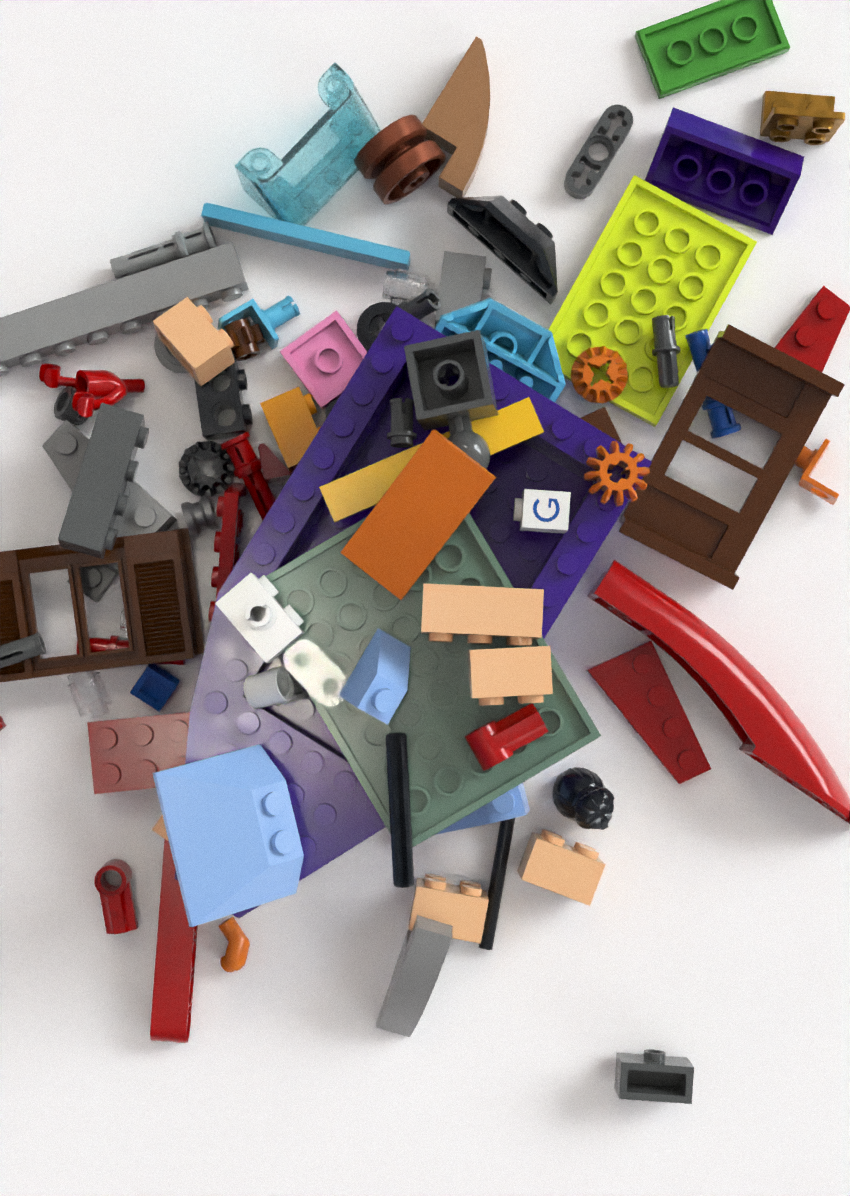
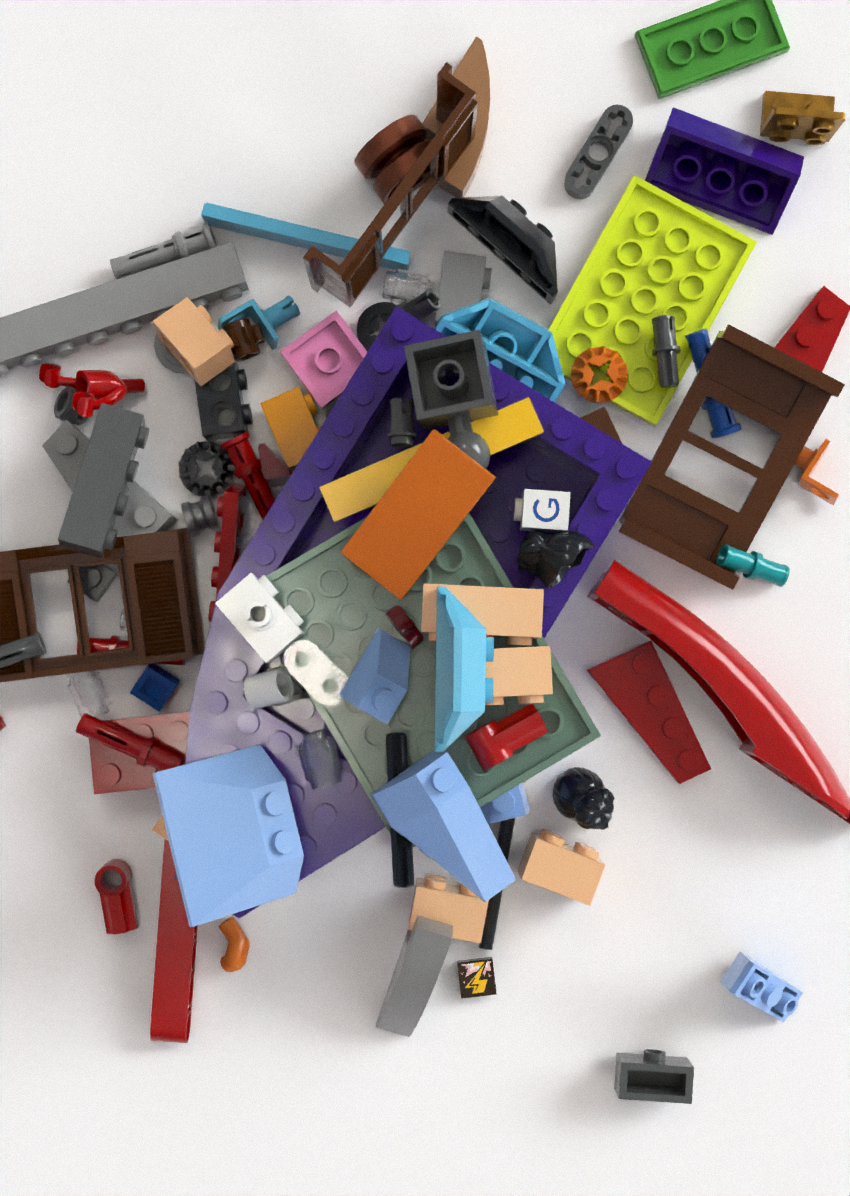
clear light blue windscreen [235,62,381,226] -> none
orange gear [584,441,650,507] -> none
none -> red pin [76,713,185,770]
none -> clear brick [297,730,343,790]
none -> reddish brown piece [303,62,478,307]
none -> light blue wedge [370,751,516,902]
none -> dark red tile [385,605,424,649]
none -> medium azure wedge [434,587,494,752]
none -> tile [457,957,497,999]
none -> black hair [517,530,594,589]
none -> teal pin [716,544,790,587]
none -> light blue slope [720,951,803,1022]

